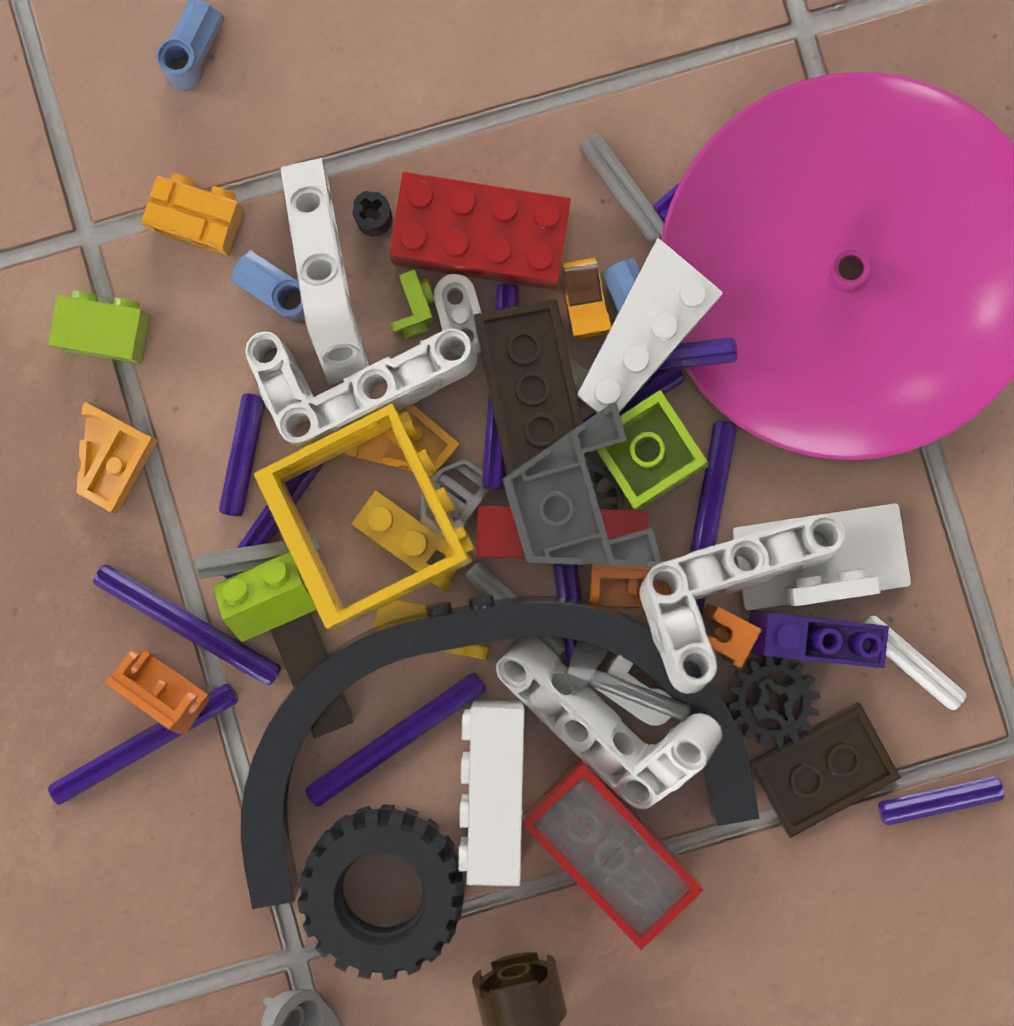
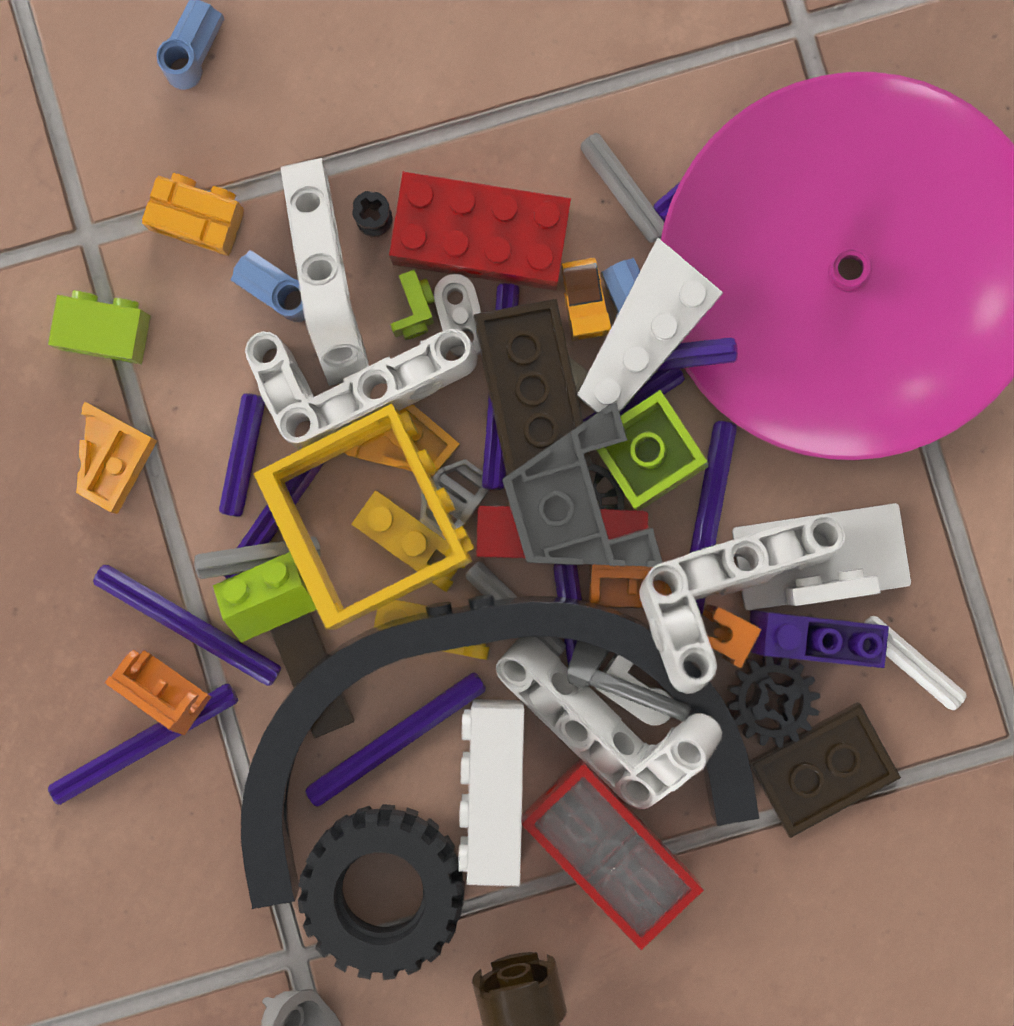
dark purple axle [878,777,1005,826] -> none

